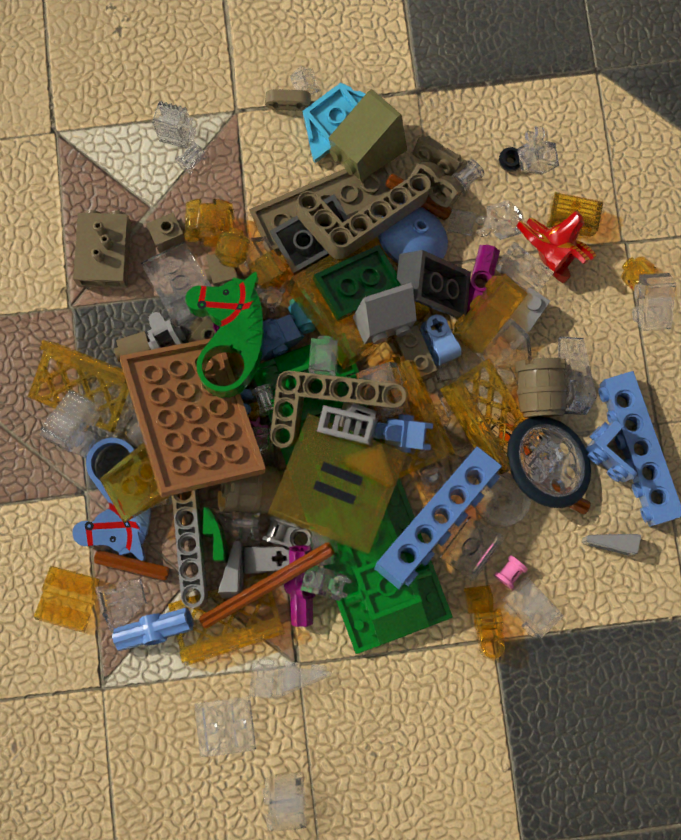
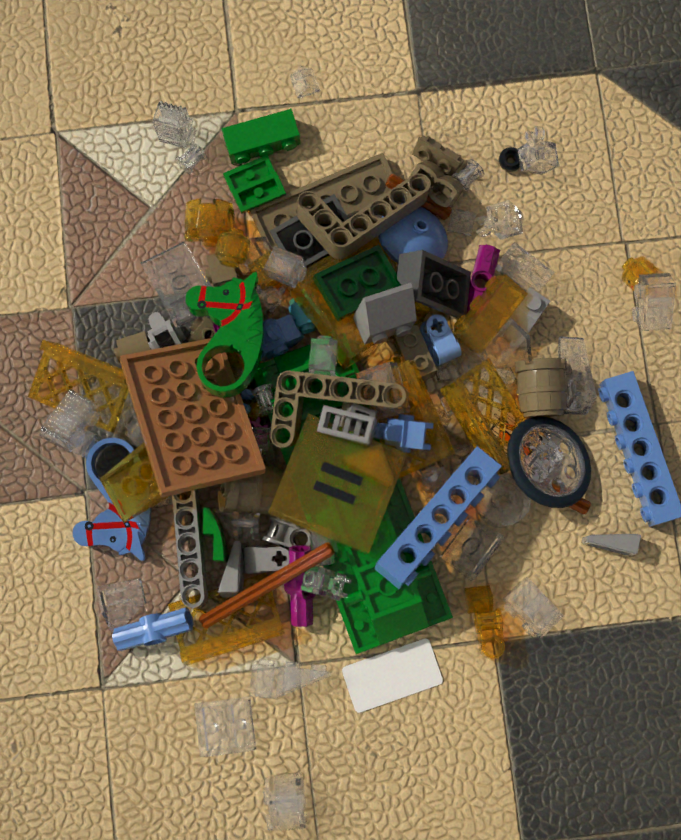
clear yellow slope [34,566,100,633] -> none
dark tan piece [73,210,131,288] -> none
dark orange axle [94,550,169,580] -> none
dark tan brick [146,212,187,253] -> none
dark tan beam [265,89,311,111] -> none
medium azure wing [303,83,366,163] -> none
olive slope [329,89,407,181] -> none
bright pink bush [494,555,527,590] -> none
red piece [516,211,597,283] -> none
clear yellow brick [546,192,603,238] -> none
medium blue bracket [586,420,637,483] -> none
none -> green brick [221,108,301,164]
none -> green slope [223,155,286,214]
none -> clear brick [264,246,307,288]
none -> white sticker [342,639,443,713]

